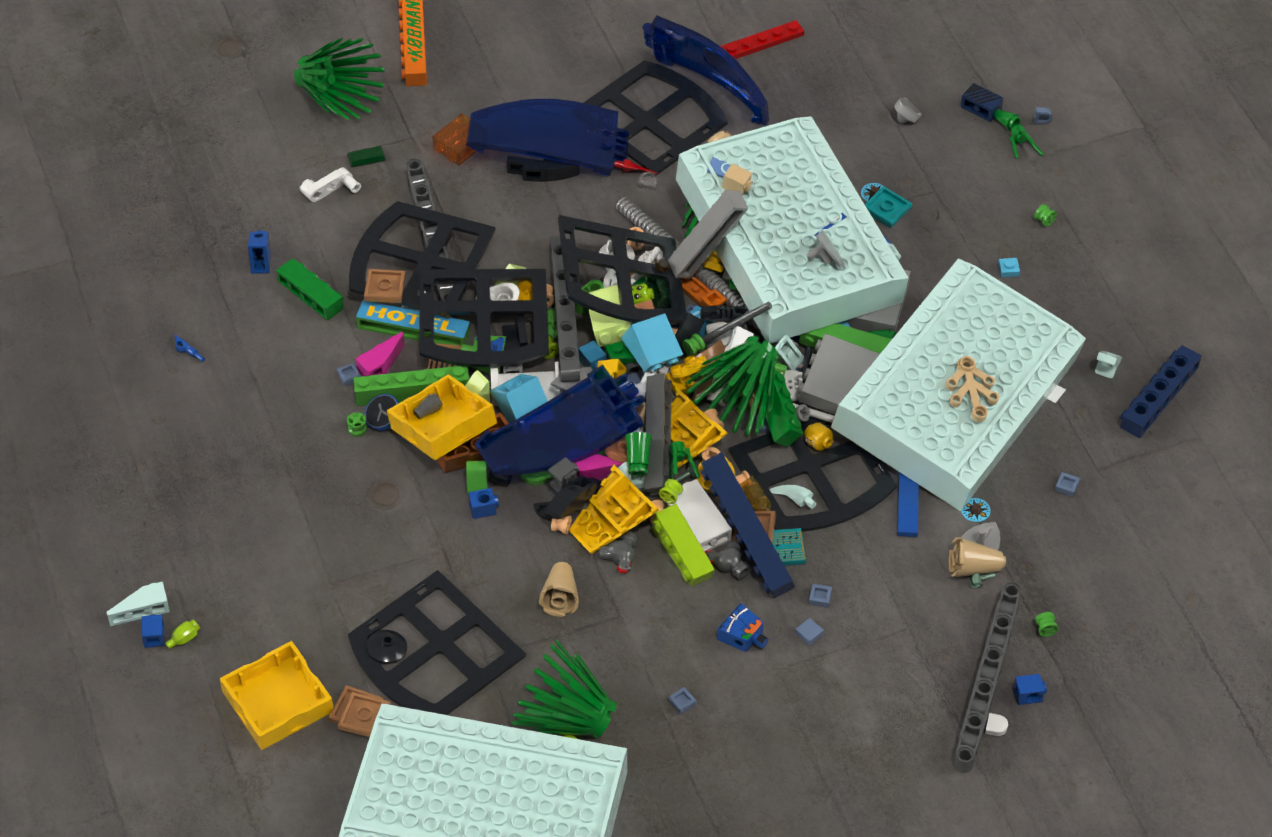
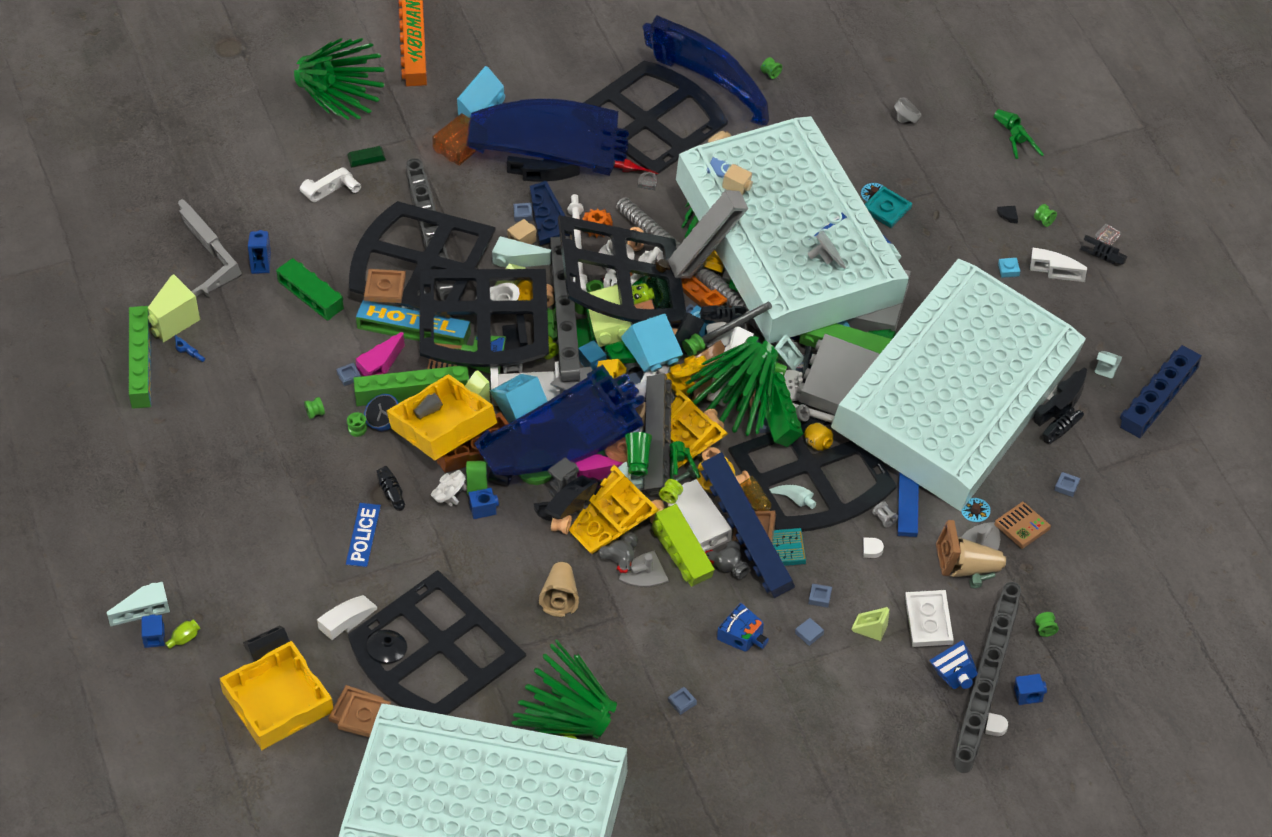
red plate [704,20,804,67] -> none
tan plant [945,356,999,423] -> none
dark blue brick [961,83,1003,122] -> none
sand blue tile [1033,107,1053,124] -> none
none -> bright green brick [129,306,151,409]
none -> yellowish green slope [148,275,200,342]
none -> light grey hinge [178,199,242,297]
none -> black panel [243,625,290,662]
none -> bright green wheel [304,397,325,419]
none -> white slope [317,595,377,640]
none -> blue sticker [346,503,381,567]
none -> black hinge [376,466,405,511]
none -> white plate [431,470,467,506]
none -> medium azure slope [457,66,505,131]
none -> light aqua slope [492,236,552,268]
none -> tan brick [507,219,537,244]
none -> sand blue tile [513,203,533,221]
none -> dark blue wing [530,181,570,245]
none -> white bar [567,194,588,292]
none -> green panel [576,309,596,348]
none -> orange gear [583,208,613,238]
none -> light grey shield [619,551,669,587]
none -> bright green wheel [761,57,782,79]
none -> yellowish green slope [851,607,889,641]
none -> white tile [863,538,884,558]
none -> light grey bush [872,502,898,528]
none -> white plate [905,590,953,647]
none -> blue torso [929,640,978,689]
none -> medium nougat tile [936,520,961,576]
none -> medium nougat tile [994,502,1051,549]
none -> black tile [997,206,1018,223]
none -> white slope [1030,248,1087,282]
none -> black slope [1034,367,1087,427]
none -> black hinge [1042,406,1084,444]
none -> black hinge [1080,235,1128,264]
none -> clear tile [1095,224,1121,245]

